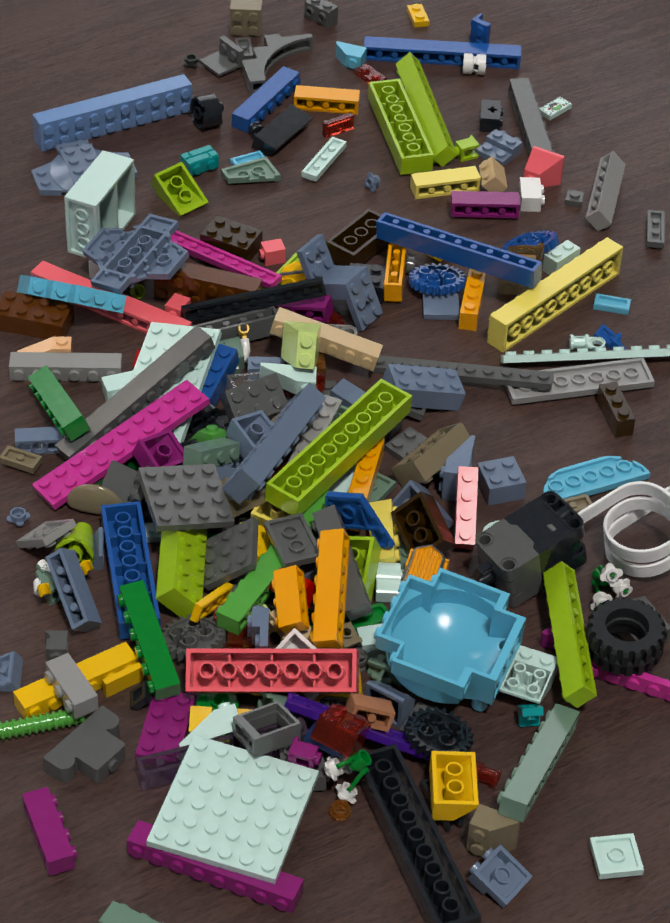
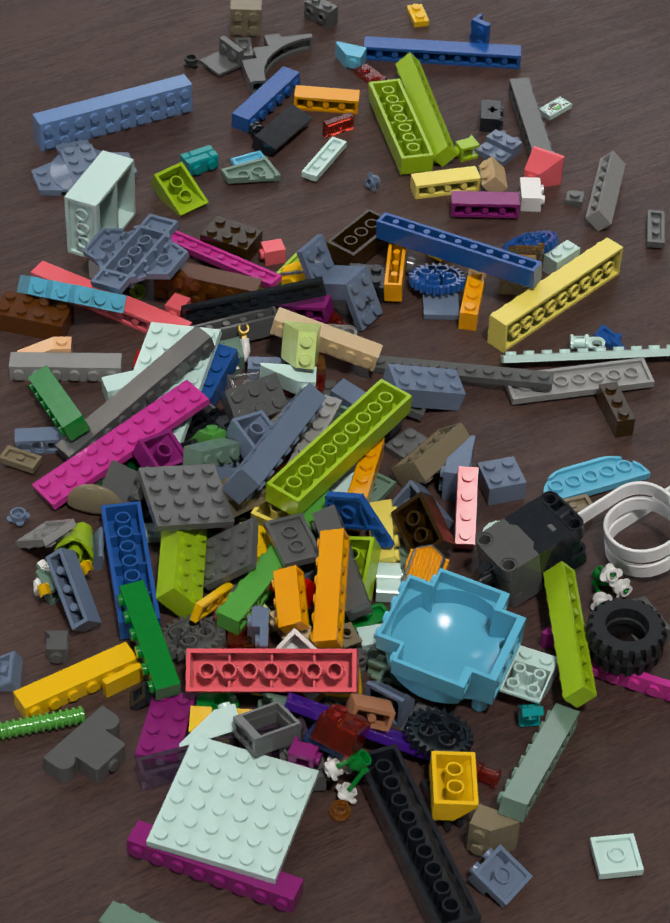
magenta brick [22,786,78,876] -> none
light grey brick [44,653,98,719] -> none
black brick [190,93,224,129] -> none
white wheel [463,53,486,75] -> none
medium azure tile [593,293,631,315] -> none

